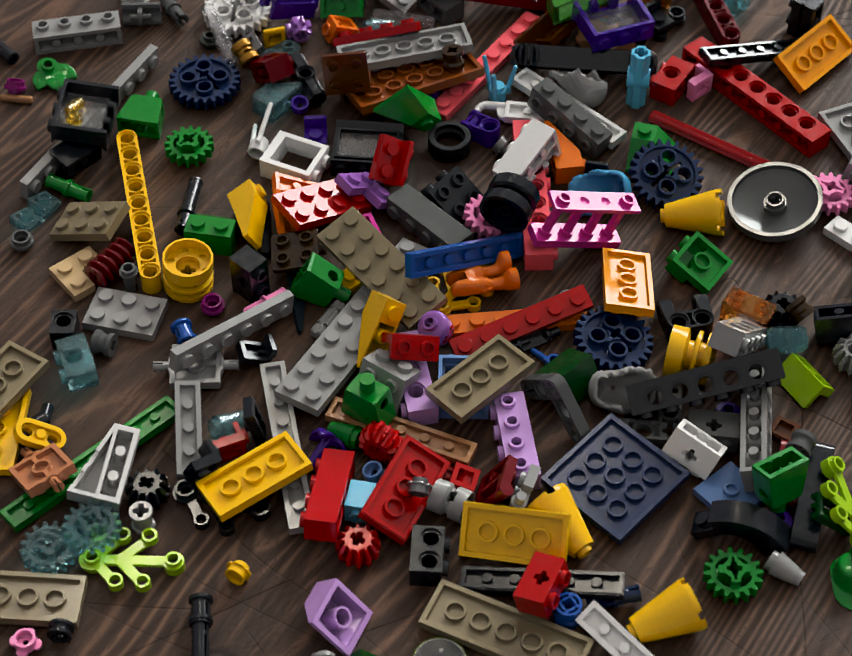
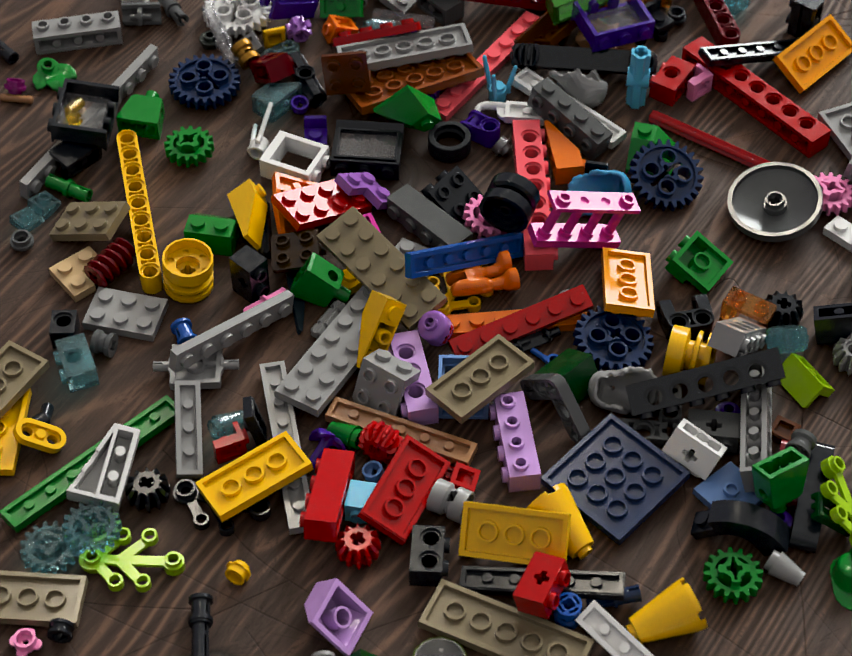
nougat plate [8,442,77,499] -> none
dark grey pin [119,262,139,293] -> none
light grey bush [129,501,156,535] -> none
black pin [174,176,203,236] -> none
black bracket [183,439,222,481] -> none
magenta plate [201,293,225,316] -> none
black bracket [235,333,277,367] -> none
green torso [341,373,396,425] -> none
red bracket [368,134,414,187] -> none
red bracket [381,332,440,362] -> none
flat silver plate [406,476,433,497] -> none
dark brown wheel [442,44,465,71] -> none
dark red plate [474,454,518,505] -> none
white wedge [492,118,562,182] -> none
light grey plate [509,463,541,508] -> none
yellow cone [660,189,725,236] -> none
dark brown wheel [784,294,816,325] -> none

